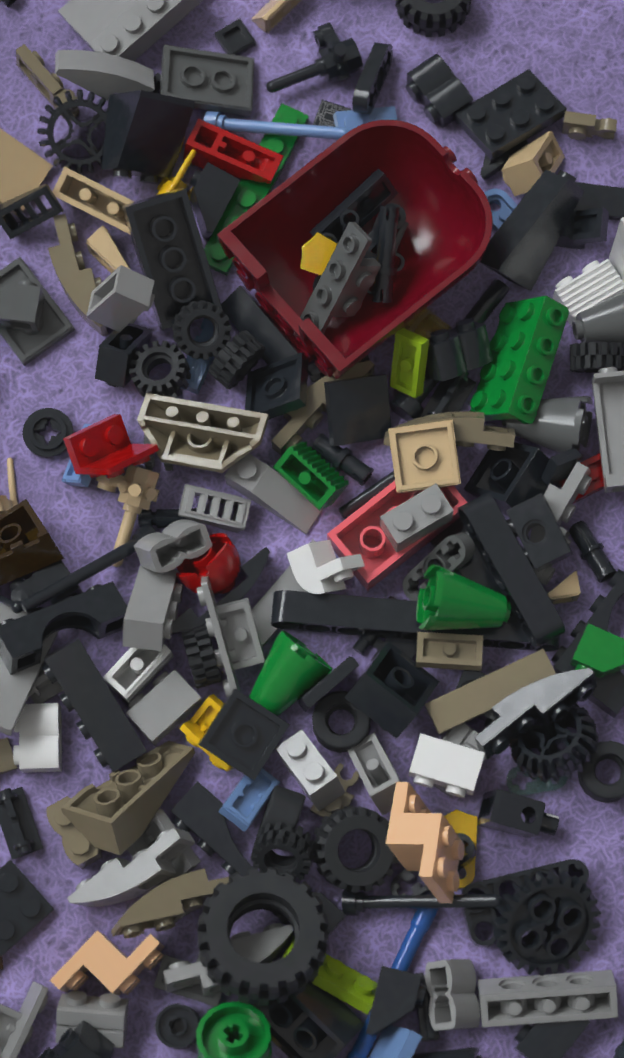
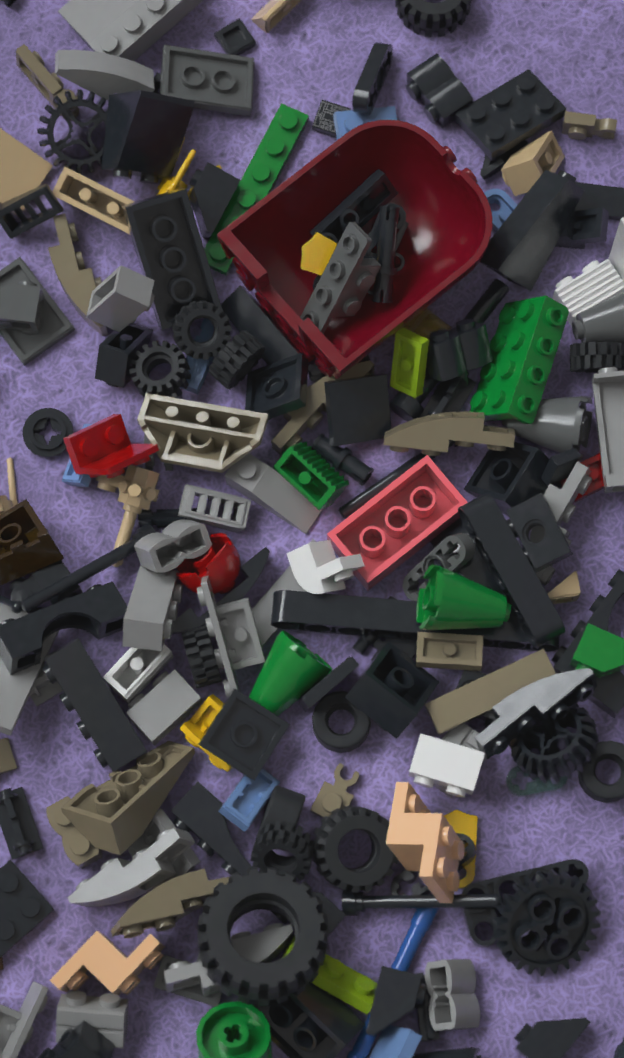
white brick [13,703,62,773] -> none
tan slope [86,225,130,274] -> none
black wheel [155,1003,201,1050] -> none
red slope [183,118,283,184] -> none
medium blue piece [204,111,349,140] -> none
black piece [266,22,364,93] -> none
brick [275,729,346,811] -> none
light grey slope [347,732,402,816] -> none
light grey brick [380,483,454,552] -> none
tan tile [388,420,462,494] -> none
black torso [477,789,559,838] -> none
light grey brick [478,970,618,1027] -> none
black axle [569,520,617,583] -> none

